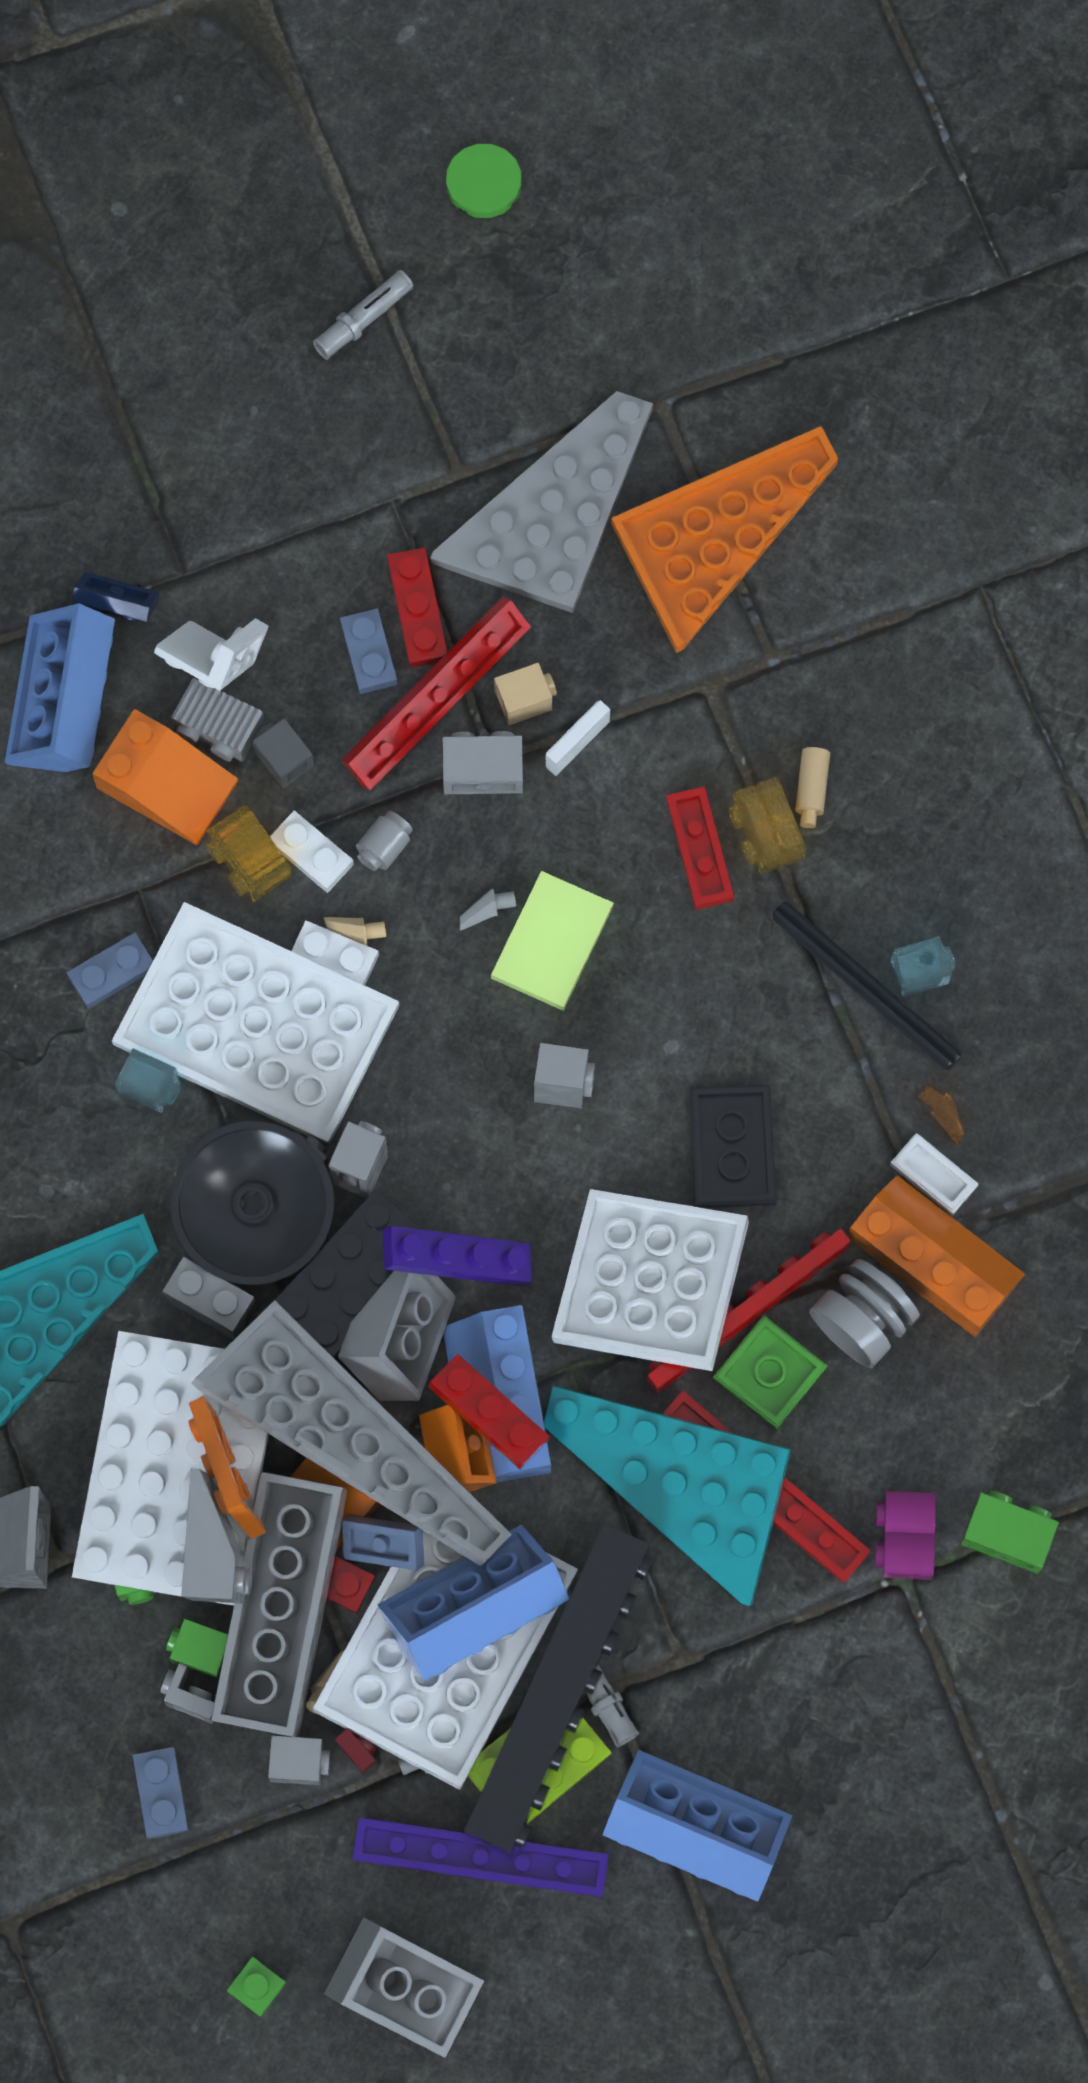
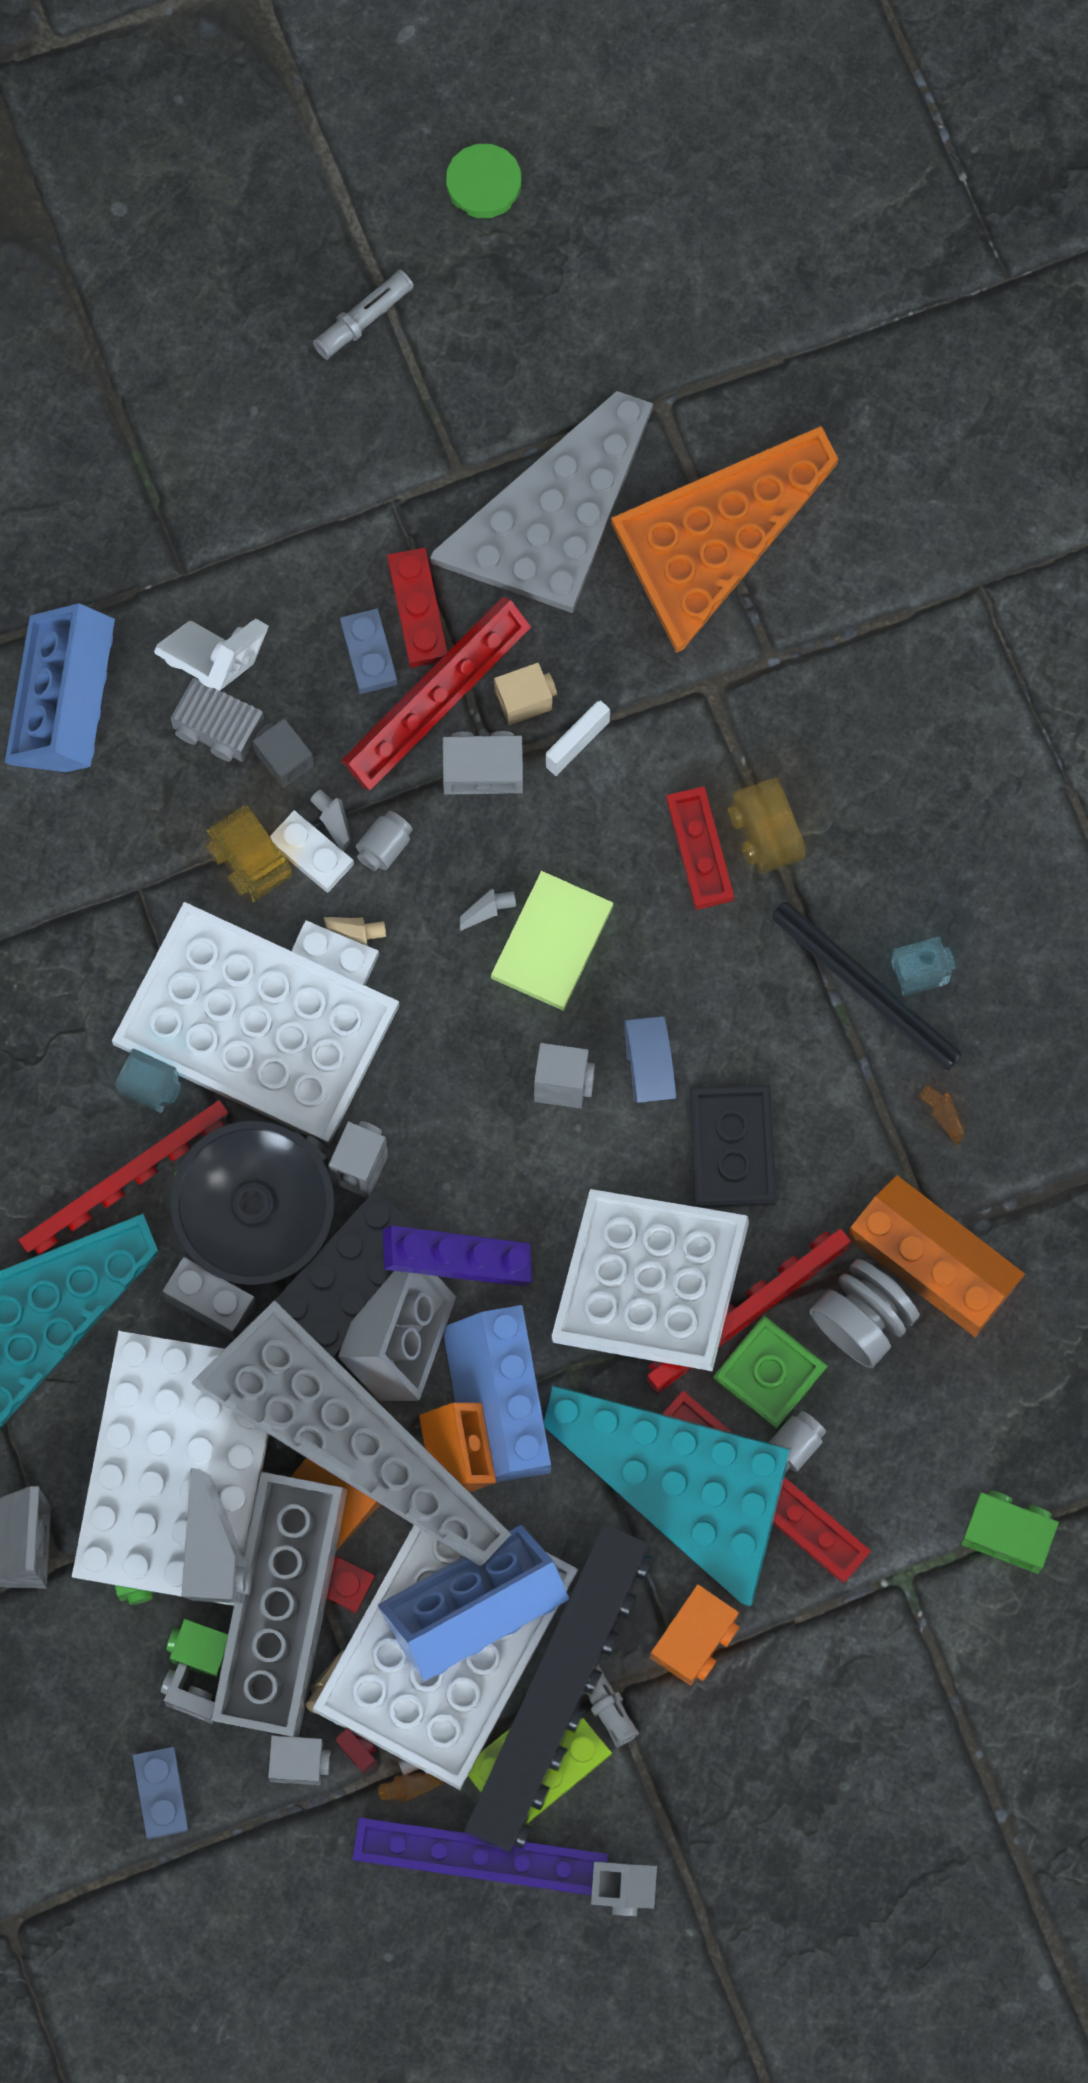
sand blue plate [66,932,153,1009] -> none
dark blue plate [72,572,159,622] -> none
orange slope [92,709,238,846] -> none
orange wing [188,1396,266,1539] -> none
bright green plate [227,1956,287,2017] -> none
light grey slope [324,1917,484,2058] -> none
sand blue plate [342,1515,424,1571] -> none
red plate [429,1354,550,1469] -> none
medium blue slope [602,1750,793,1902] -> none
tan cylinder [795,747,830,828] -> none
magenta brick [875,1491,936,1580] -> none
white tile [890,1133,979,1216] -> none
none -> red plate [17,1100,228,1255]
none -> light grey bar [310,789,351,852]
none -> clear orange bar [378,1773,445,1802]
none -> light grey brick [591,1862,657,1916]
none -> sand blue slope [624,1016,676,1103]
none -> orange brick [650,1584,740,1686]
none -> light grey brick [768,1411,826,1472]

